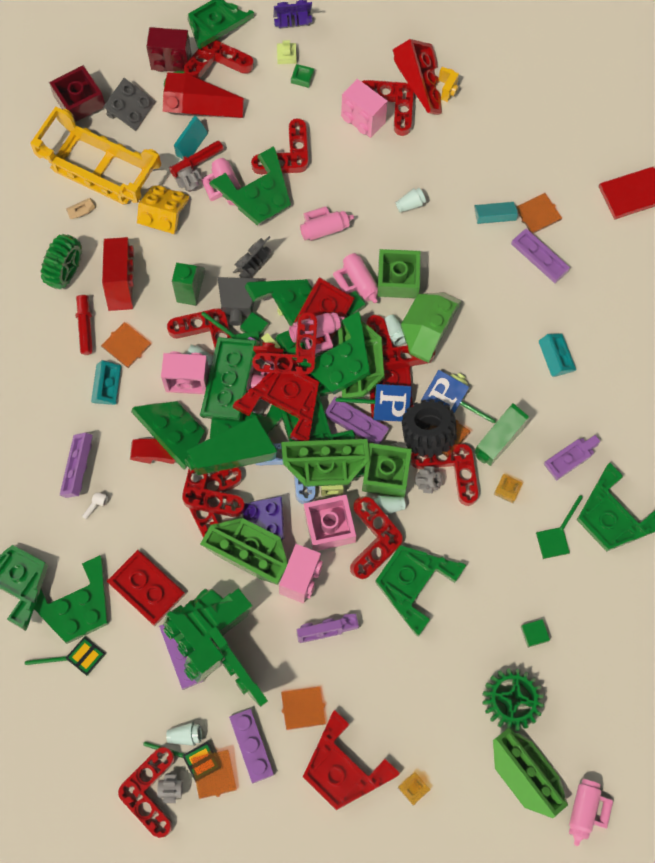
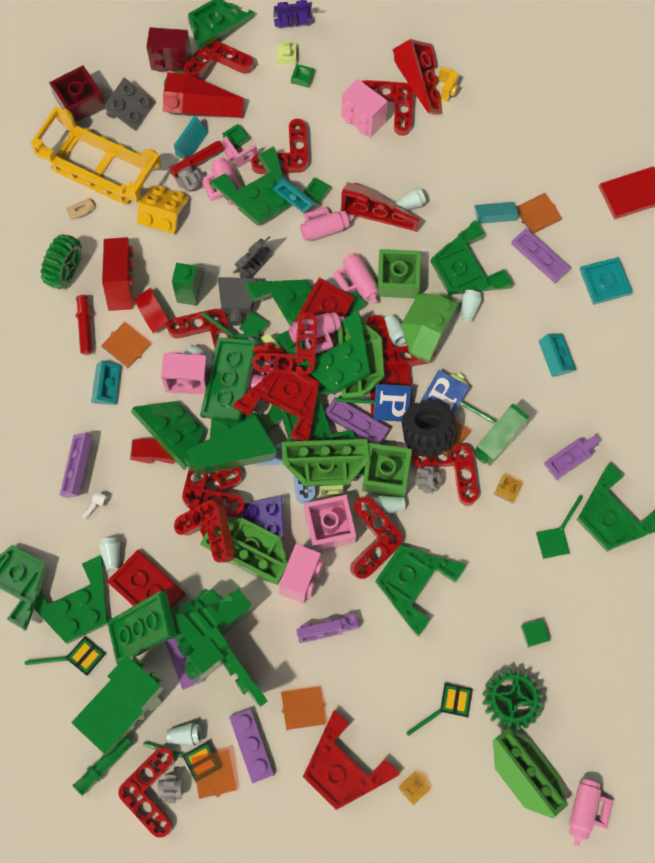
none -> green brick [71,655,164,756]
none -> green pin [72,737,134,796]
none -> light aqua cone [99,537,120,570]
none -> green tile [107,591,177,664]
none -> red slope [134,288,171,334]
none -> red beam [174,500,234,563]
none -> green tile [222,124,249,149]
none -> bright pink bracket [223,137,258,168]
none -> teal slope [273,178,315,213]
none -> green tile [303,177,331,204]
none -> red wedge [341,182,420,232]
none -> piece [406,683,473,736]
none -> green wing [430,220,513,295]
none -> light aqua cone [460,290,482,322]
none -> teal tile [579,257,632,305]

